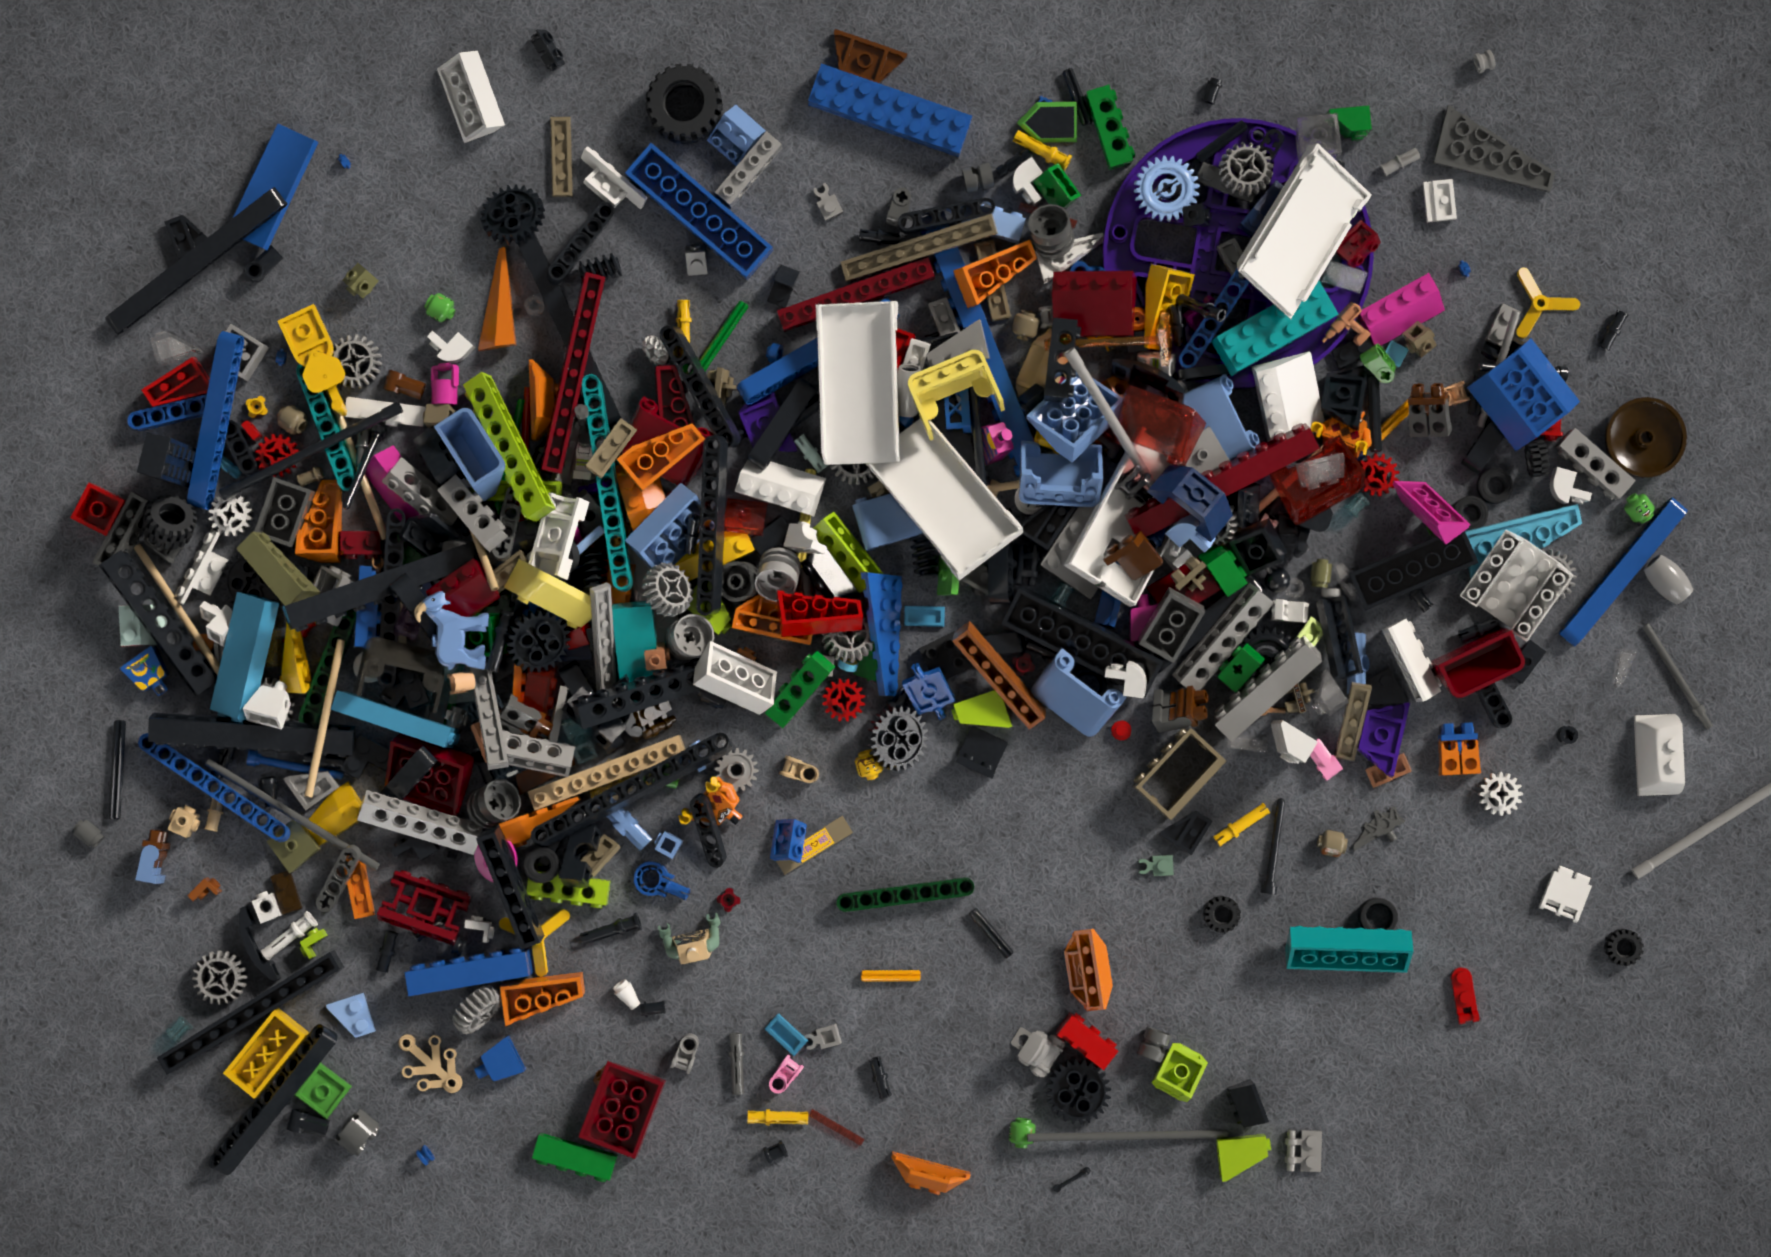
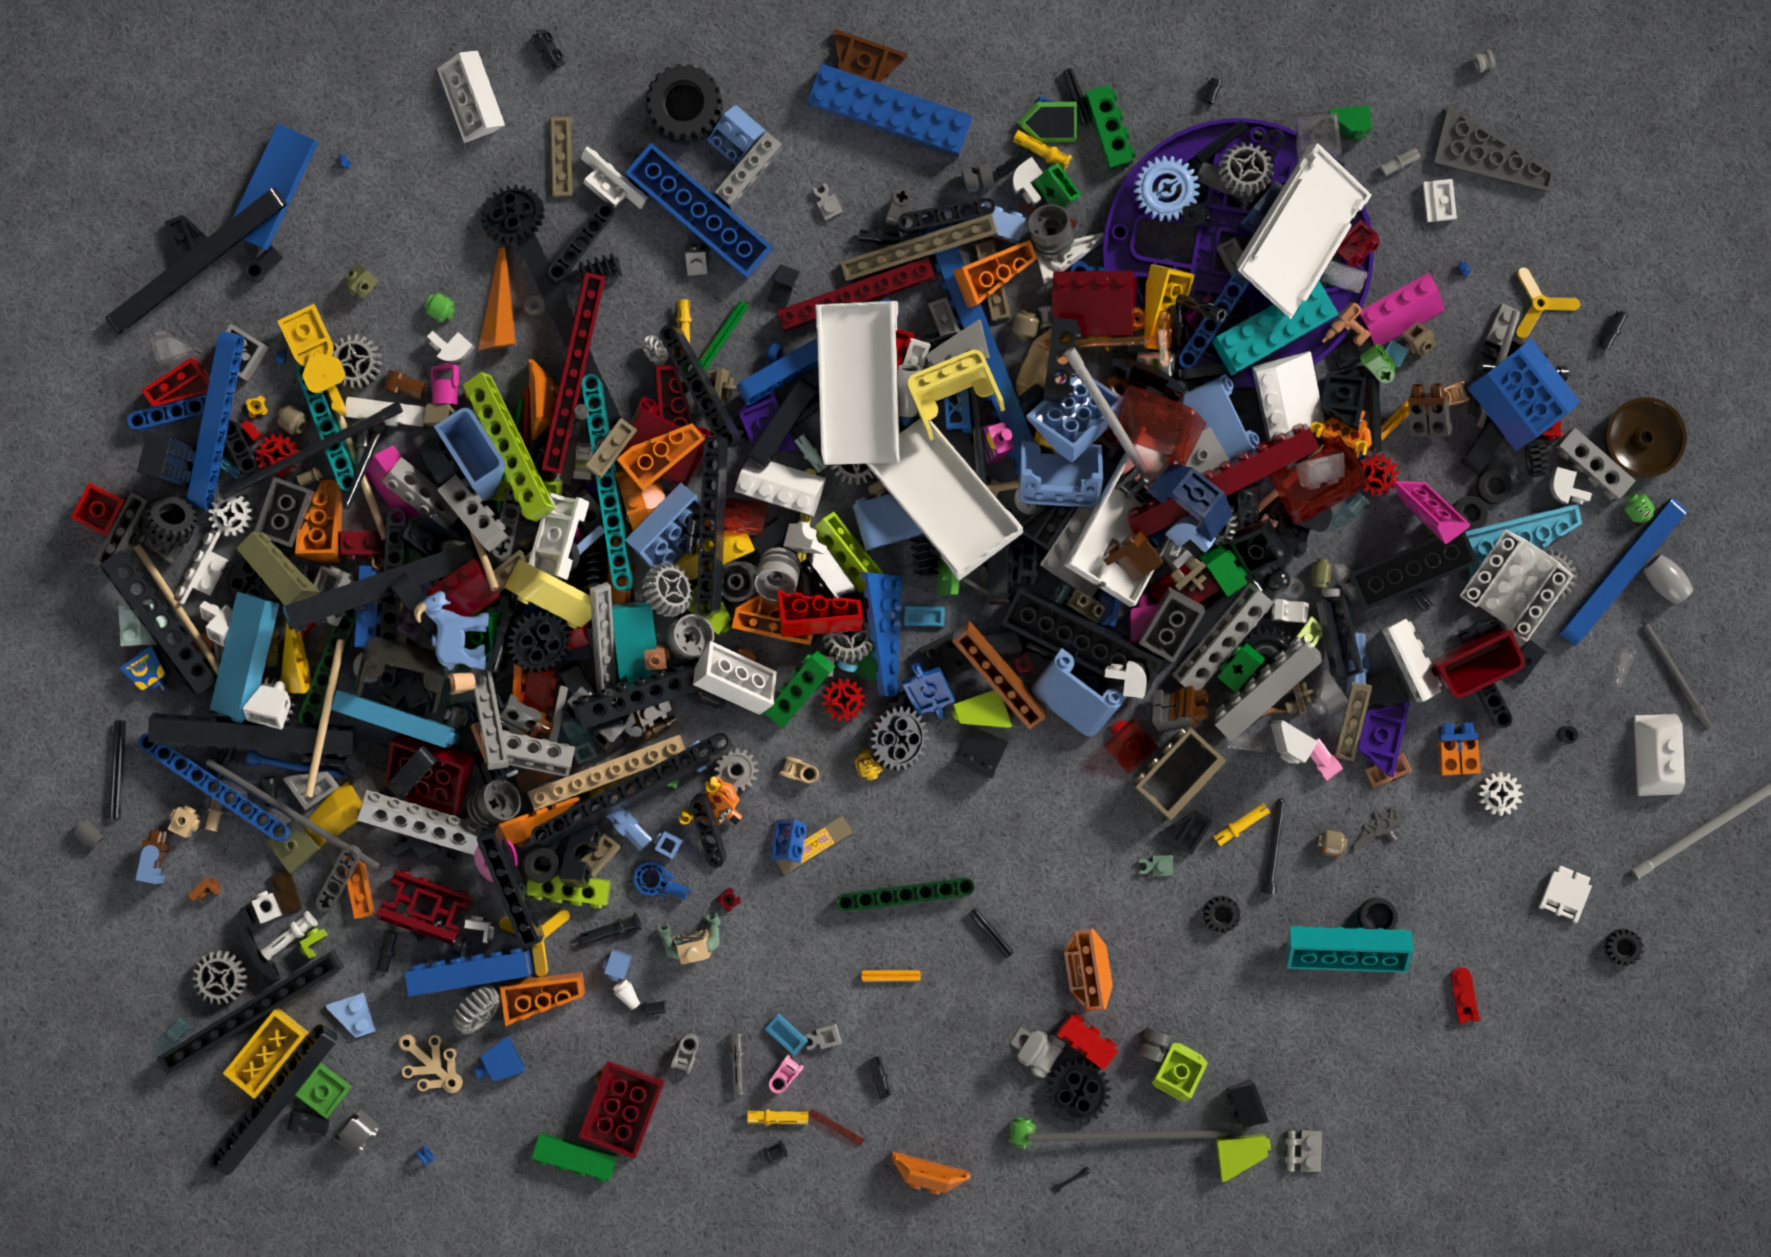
none -> medium blue brick [603,949,633,982]
none -> dark tan hips [1066,588,1106,623]
none -> clear red plate [1103,719,1158,774]

